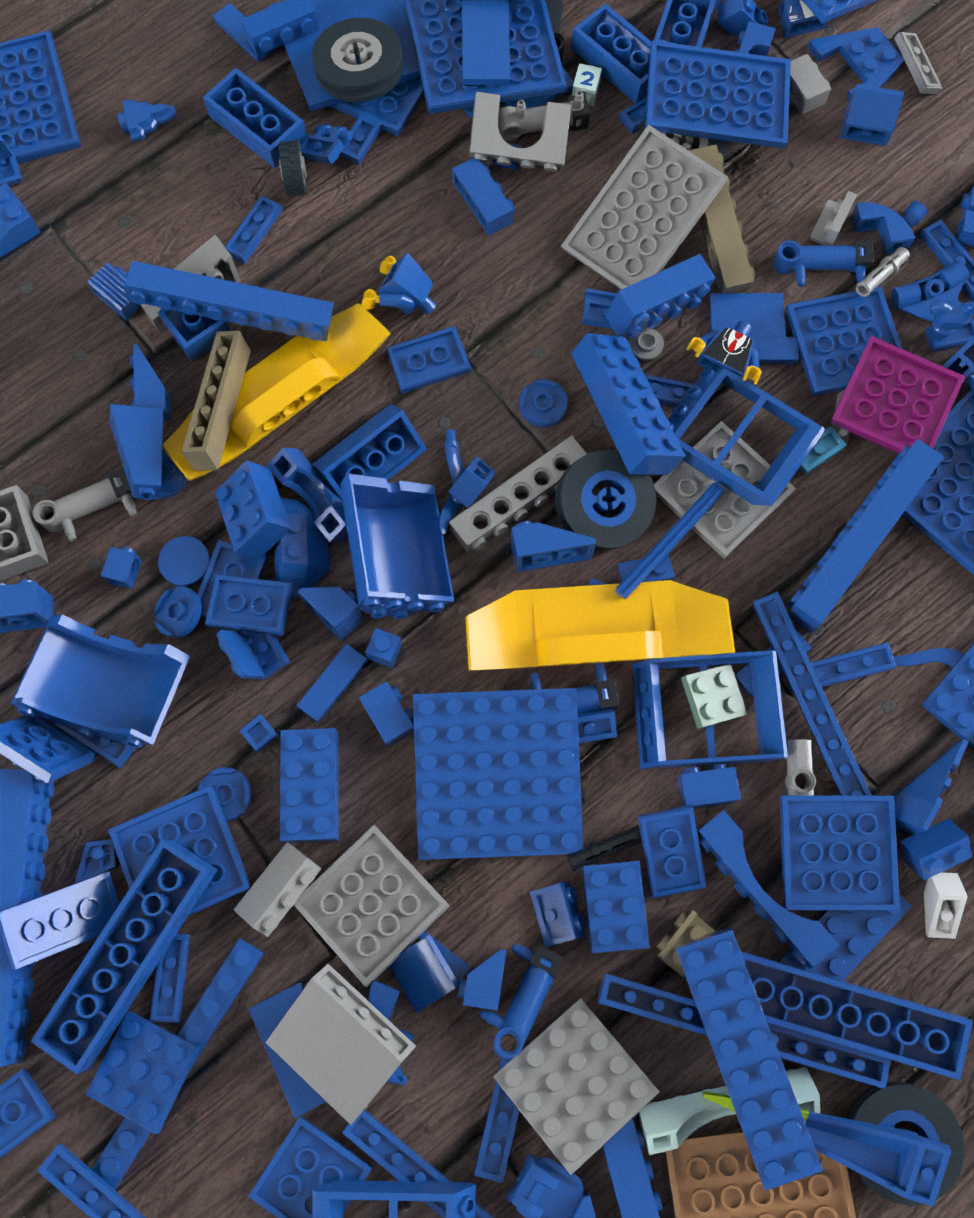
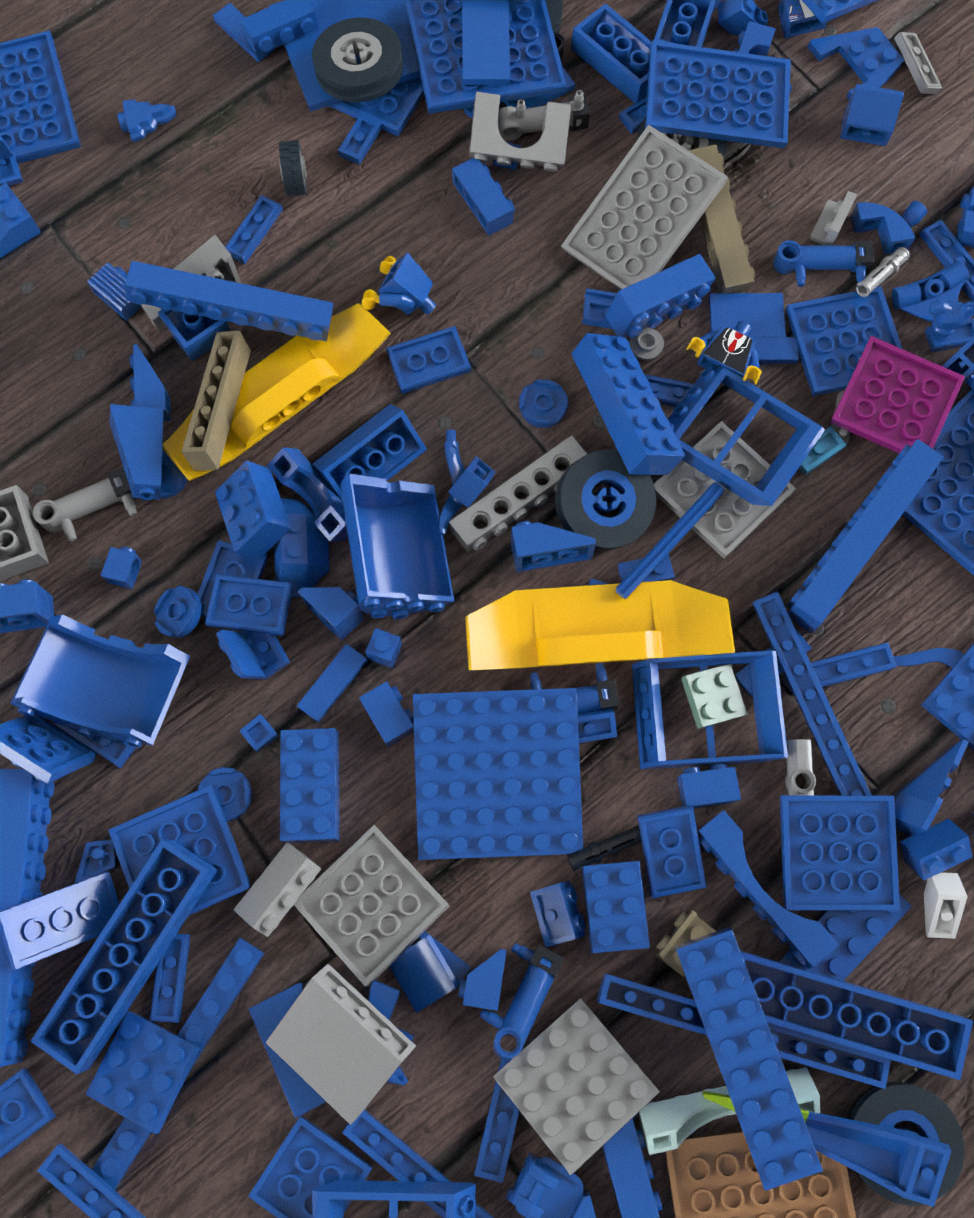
blue tile [158,536,211,588] -> none
blue brick [203,68,307,168] -> none
blue plate [300,124,353,164] -> none
light aqua brick [572,63,602,107] -> none
light grey brick [789,54,831,115] -> none

